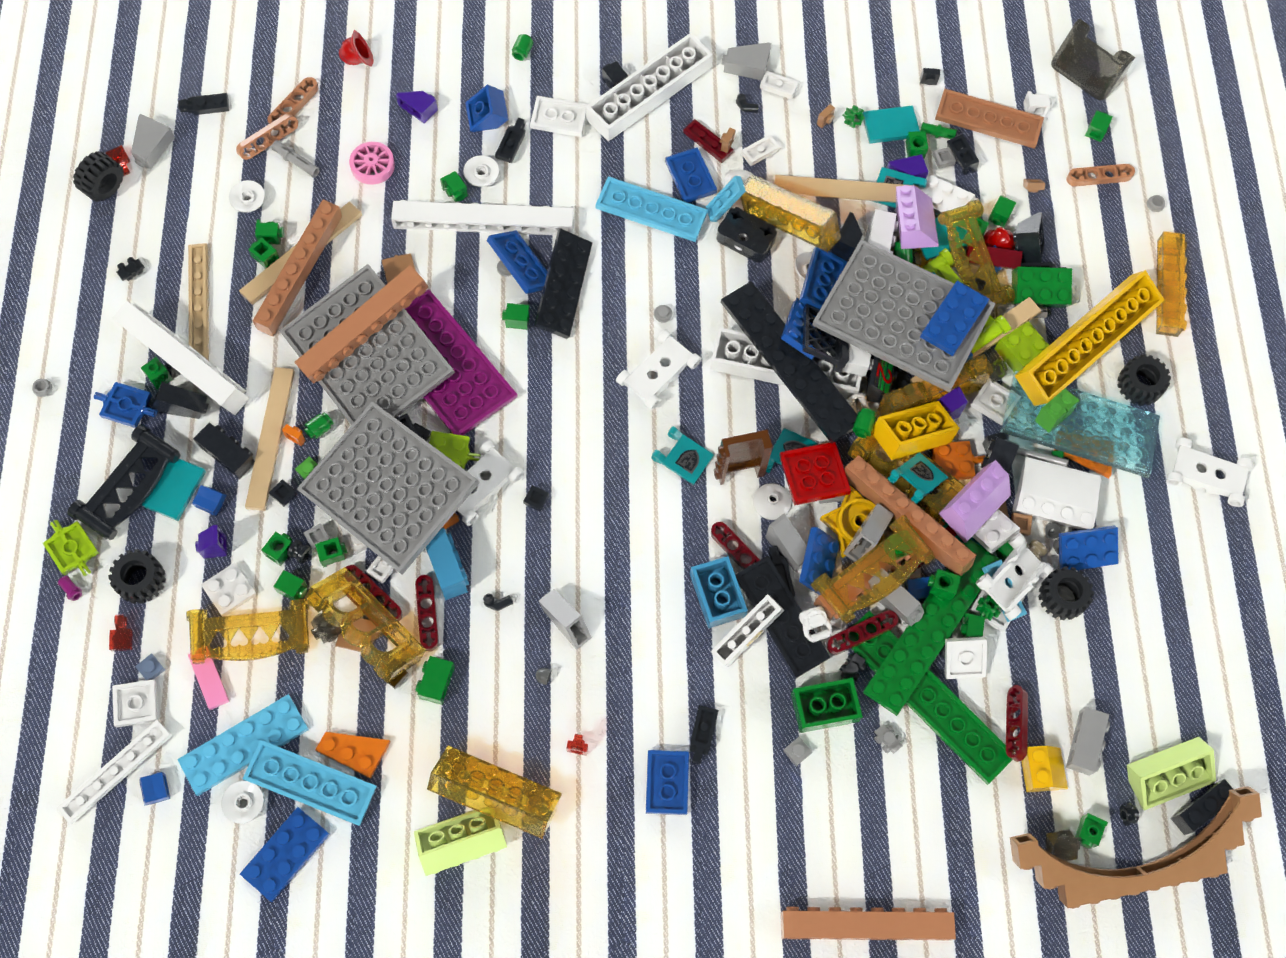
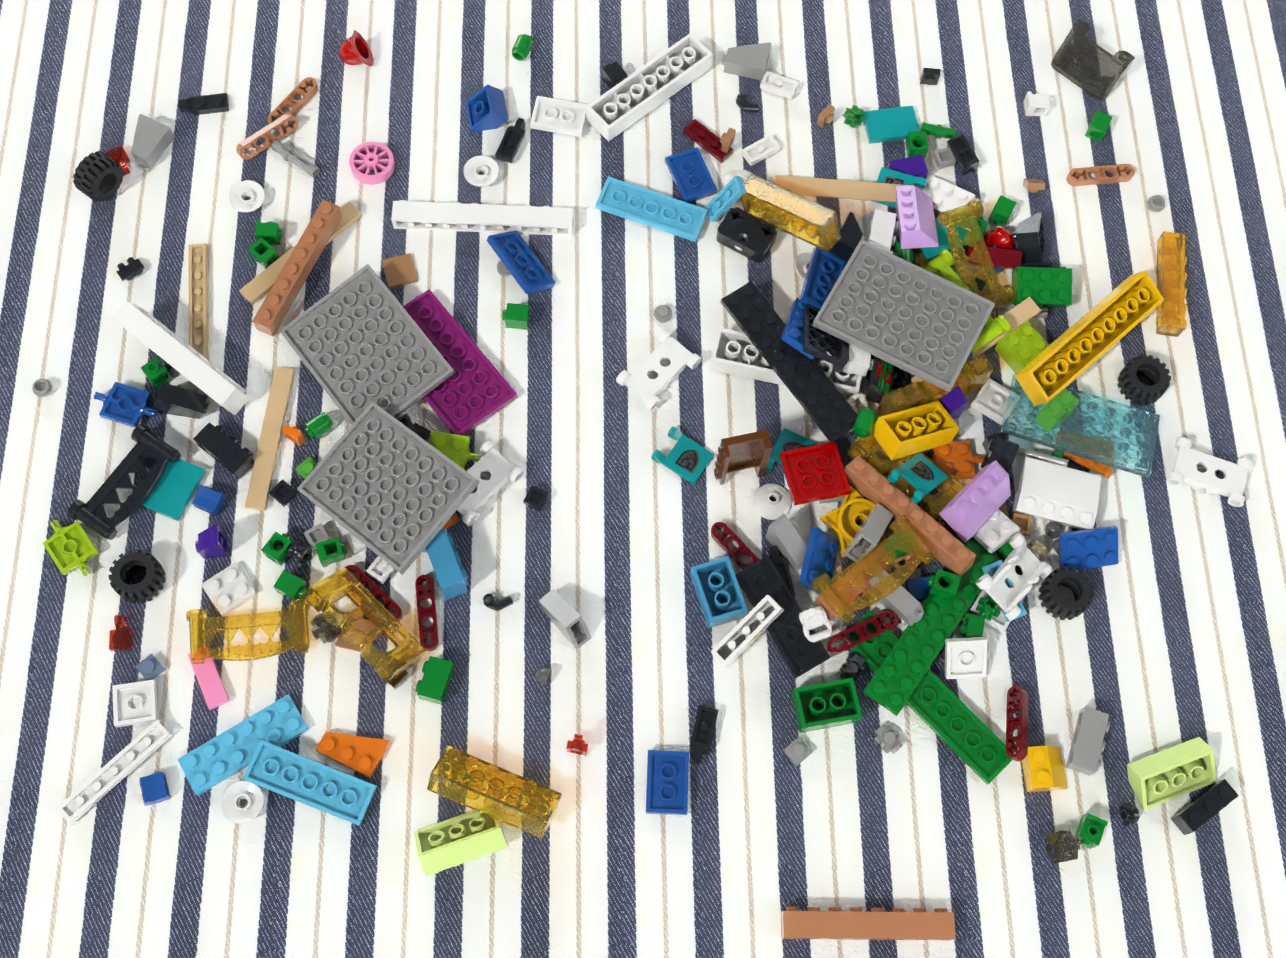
magenta pin [58,576,82,601] -> none
blue plate [239,807,330,902] -> none
nougat brick [294,265,428,384] -> none
dark purple slope [396,91,438,123] -> none
green brick [440,171,468,202] -> none
black plate [534,228,593,339] -> none
blue plate [920,280,990,356] -> none
nougat plate [935,88,1044,149] -> none
clear smoke plate [986,357,1008,383] -> none
medium nougat arch [1009,786,1262,909] -> none

